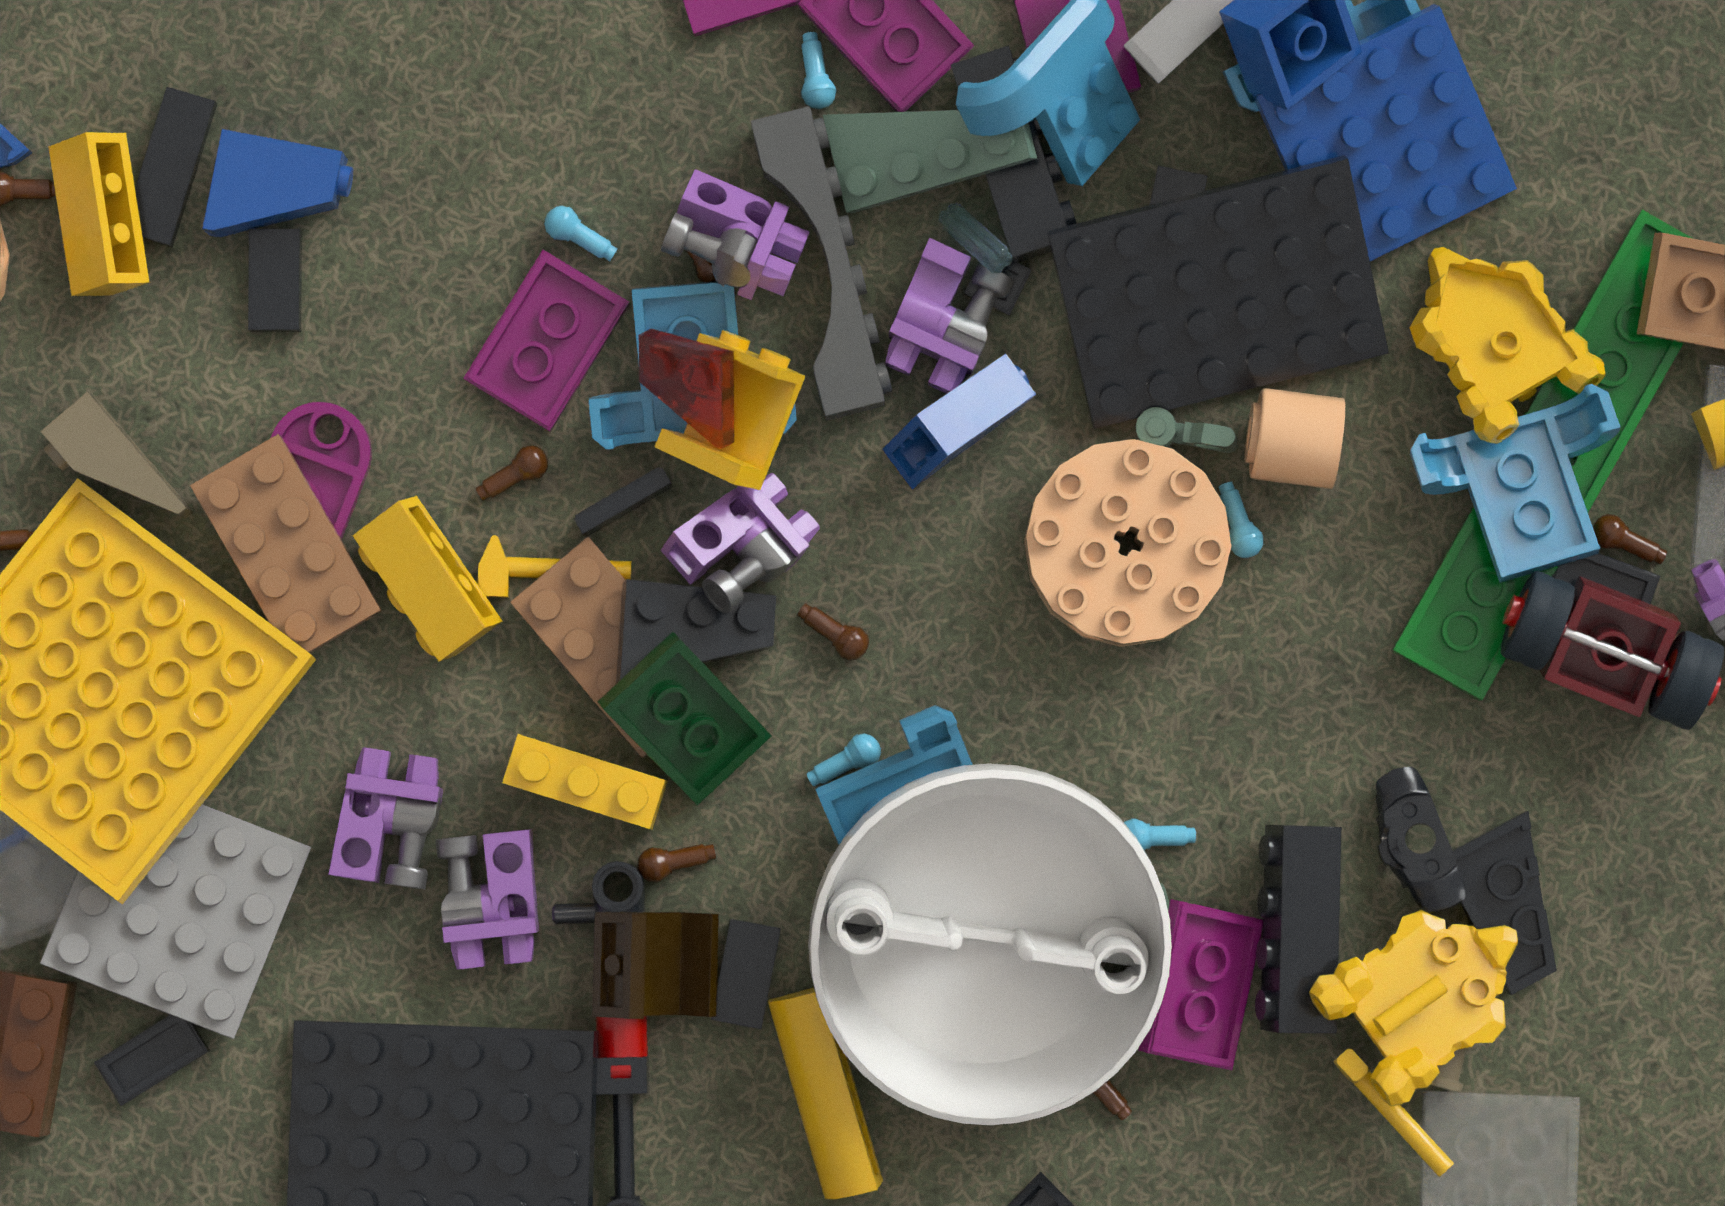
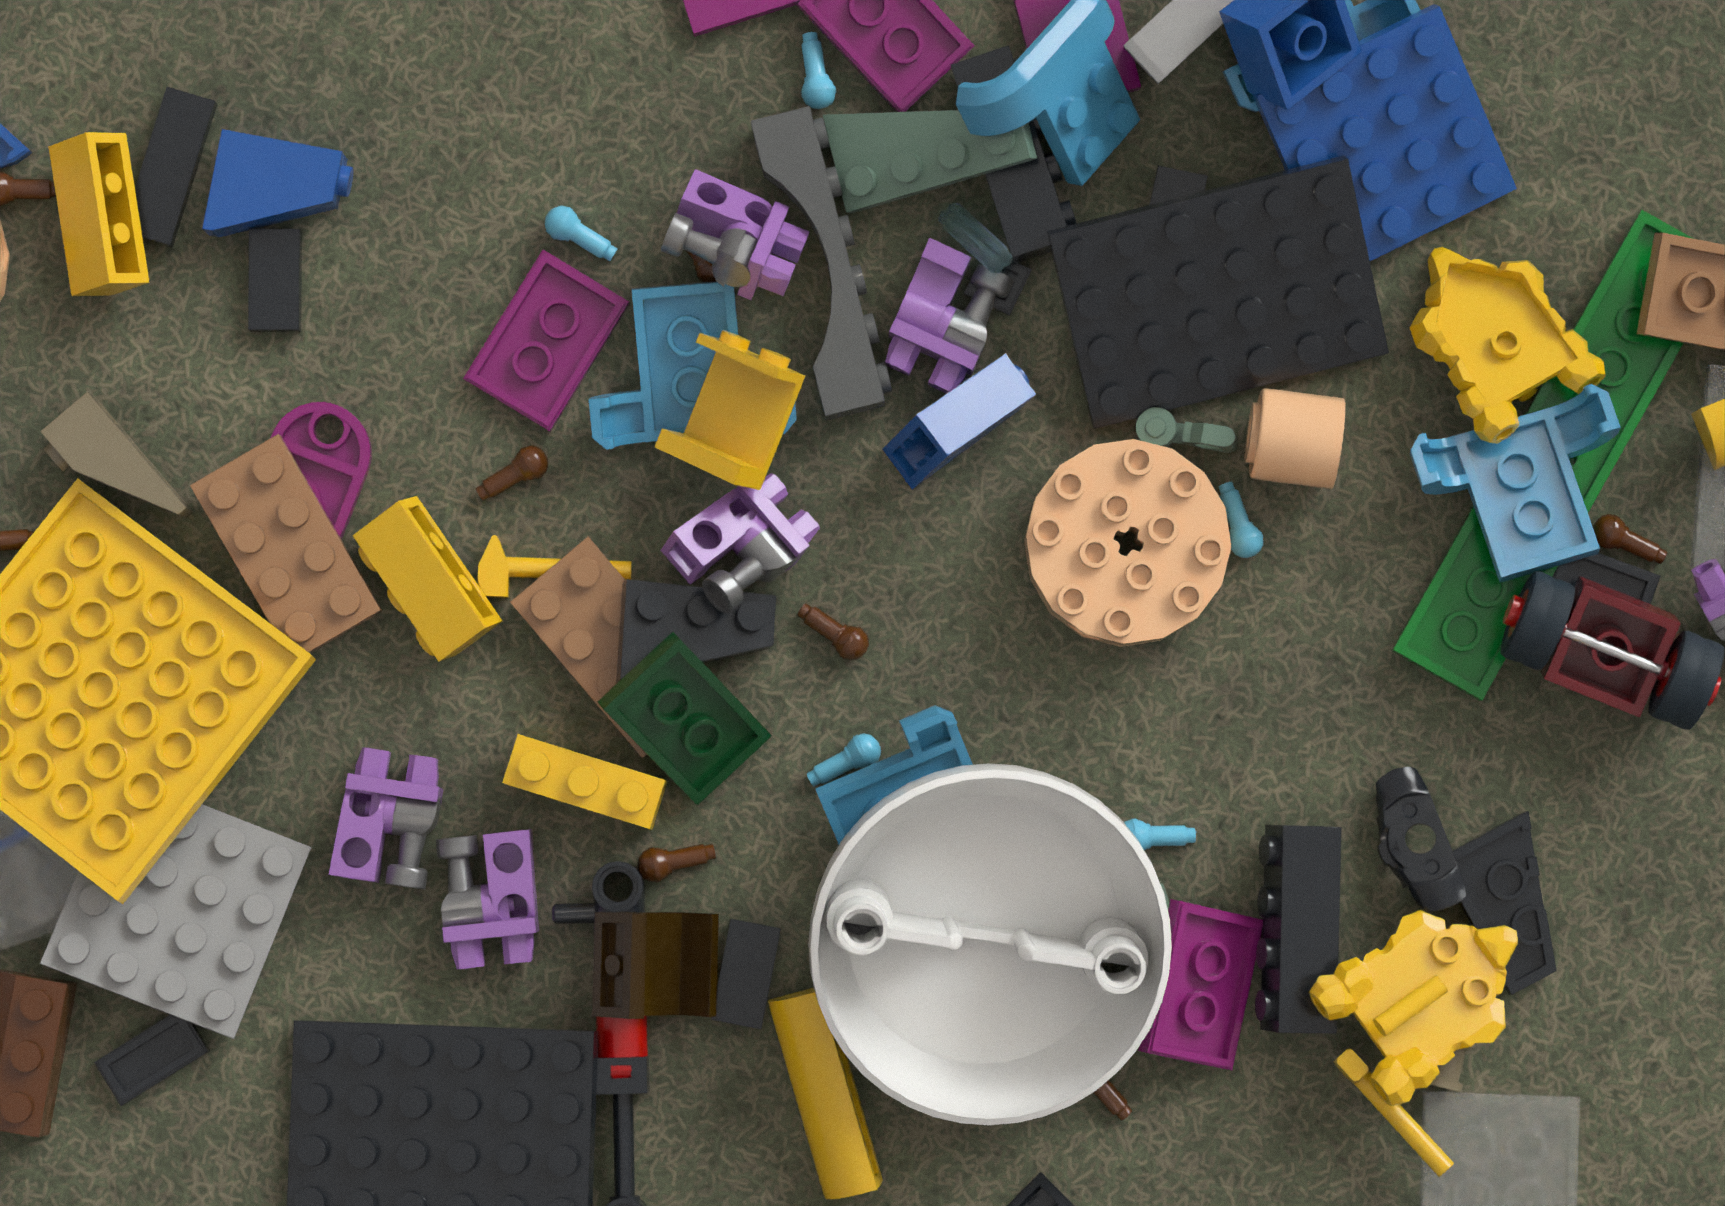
black tile [574,467,673,538] -> none
clear red wing [638,329,734,449] -> none

